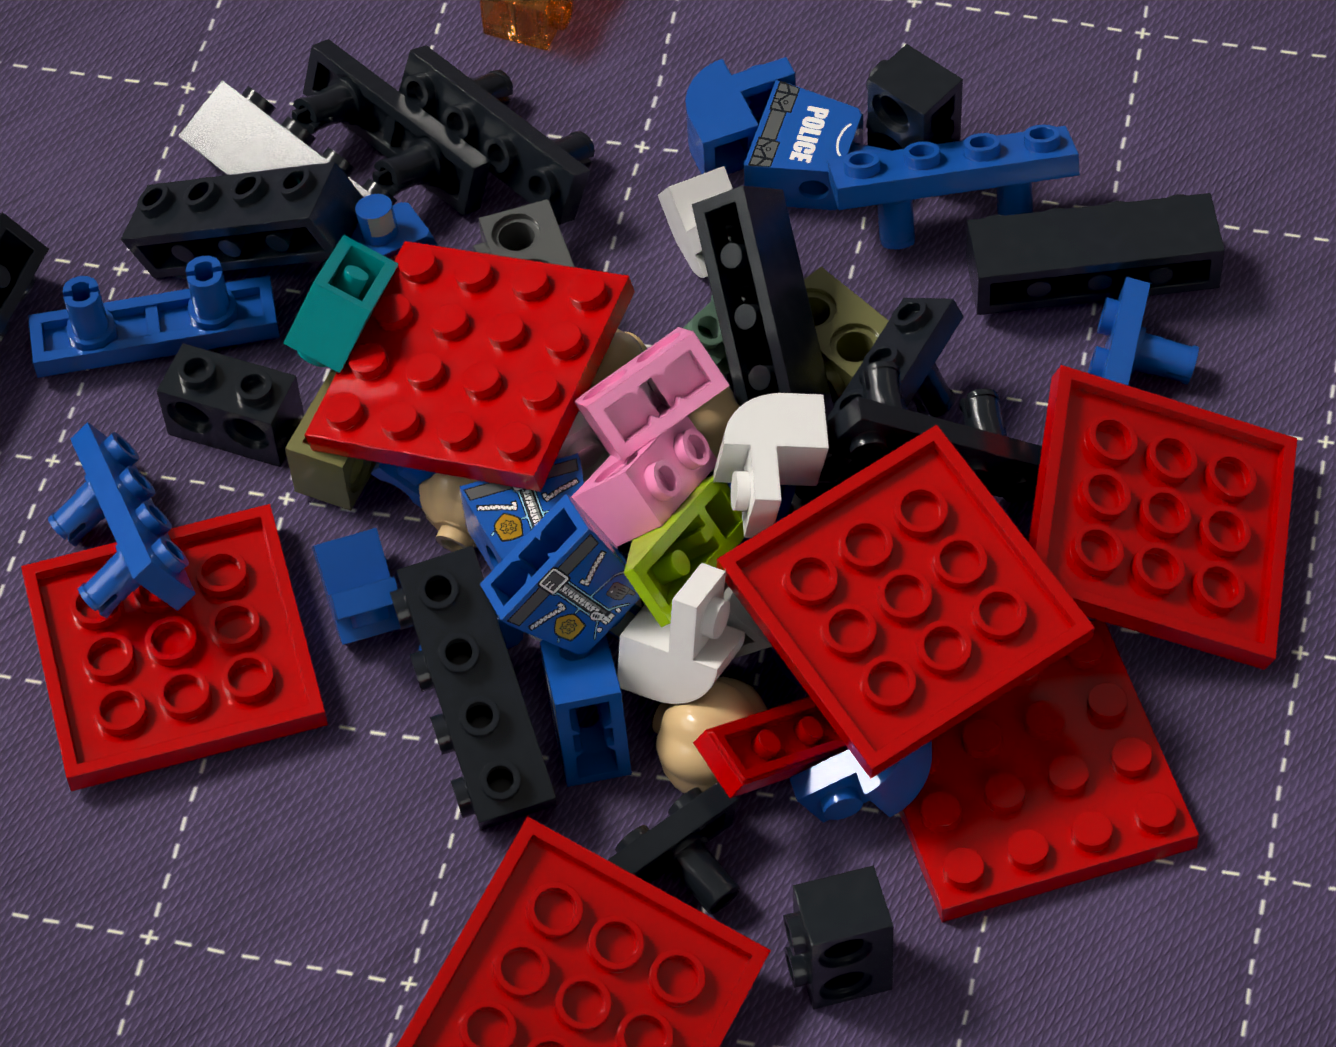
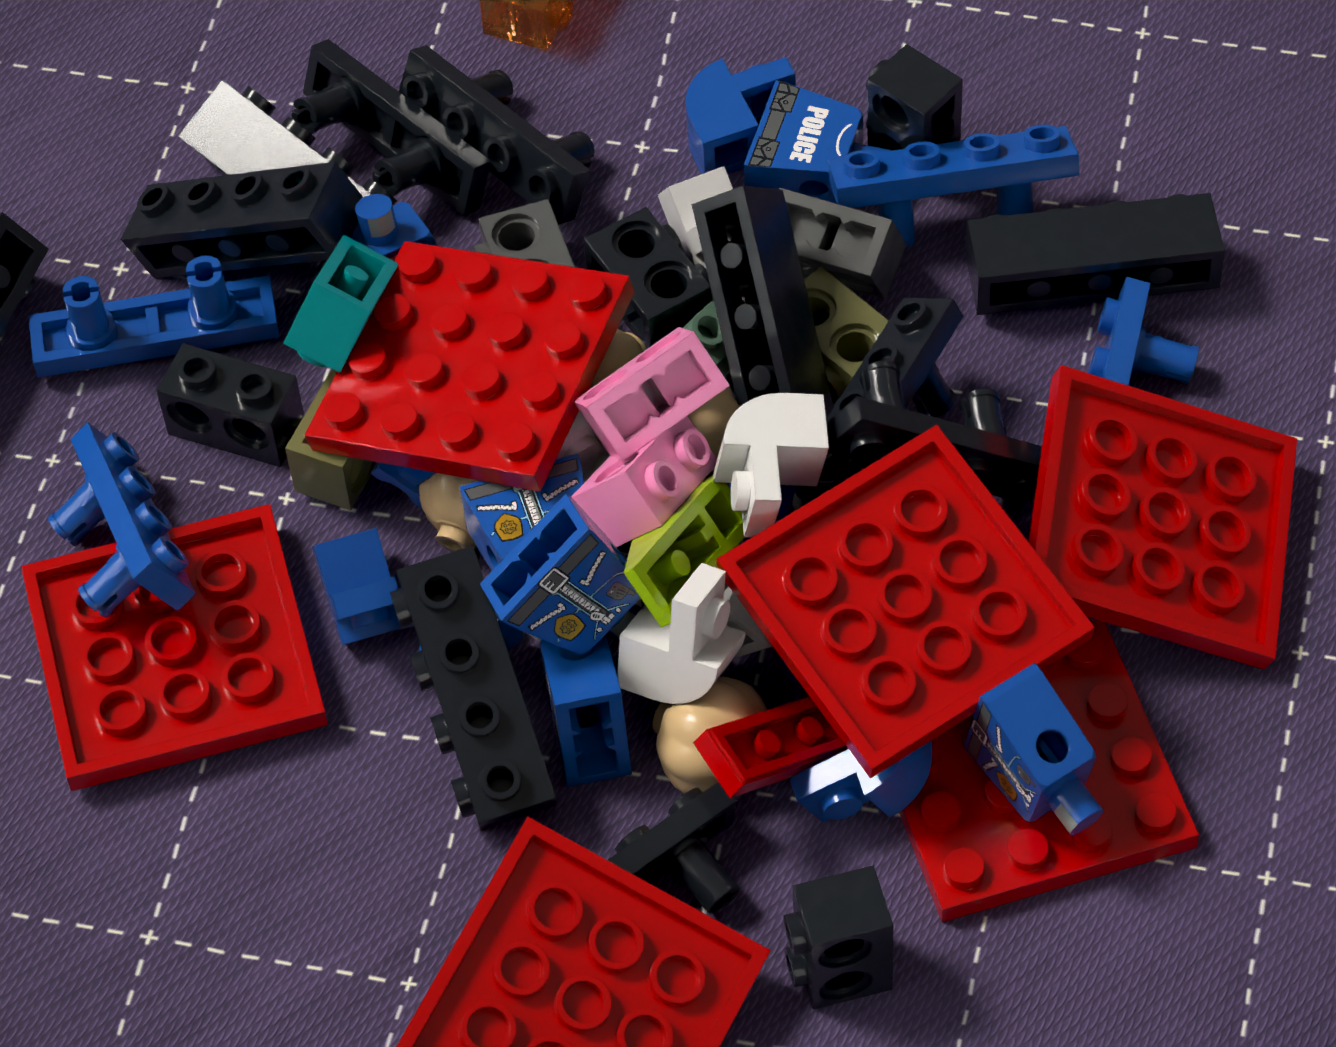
none -> black brick [584,207,712,349]
none -> dark grey brick [779,188,907,300]
none -> blue torso [963,663,1104,835]

